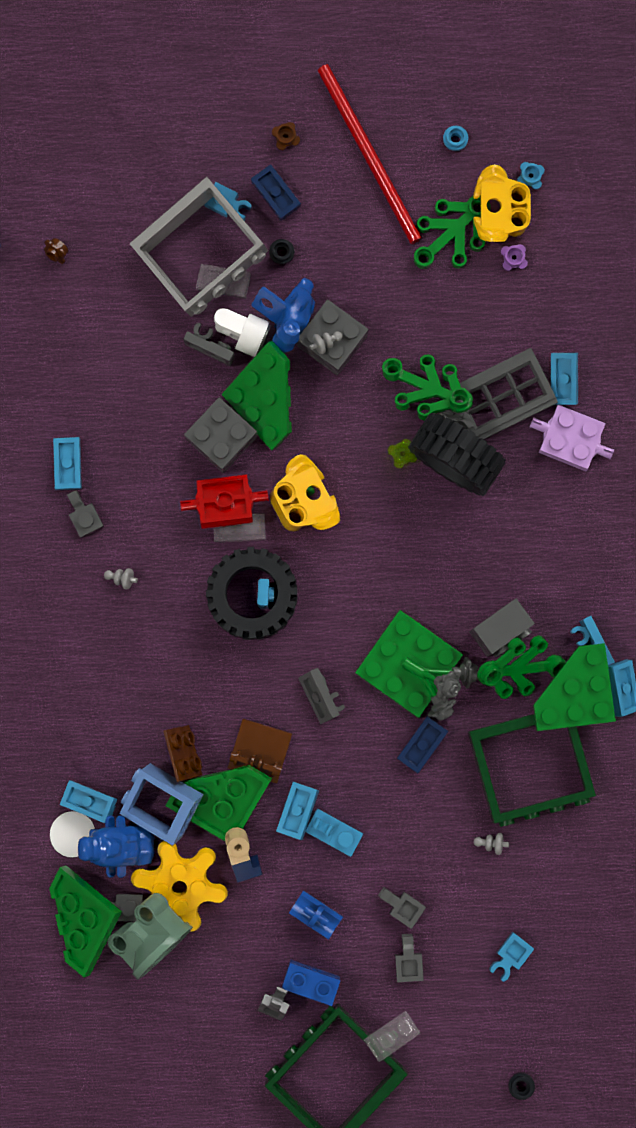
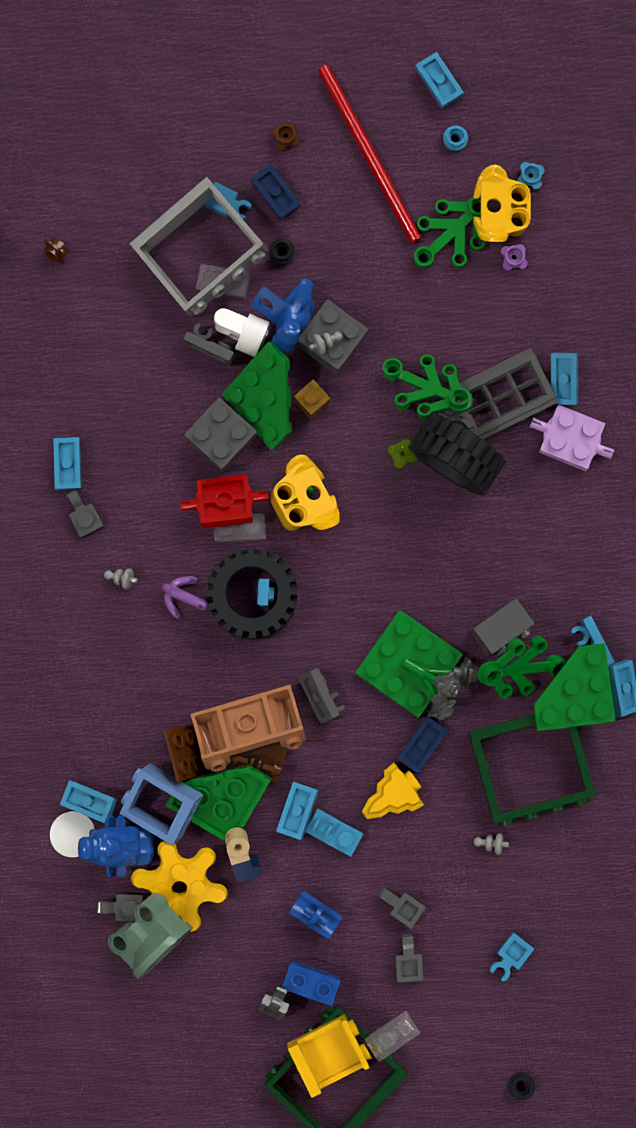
green plate [49,865,122,977] -> none
none -> medium lavender piece [161,576,208,619]
none -> nougat piece [190,685,306,772]
none -> yellow panel [287,1014,371,1098]
none -> pearl gold brick [294,380,330,420]
none -> yellow rock [362,762,424,819]
none -> dark azure plate [415,52,464,109]

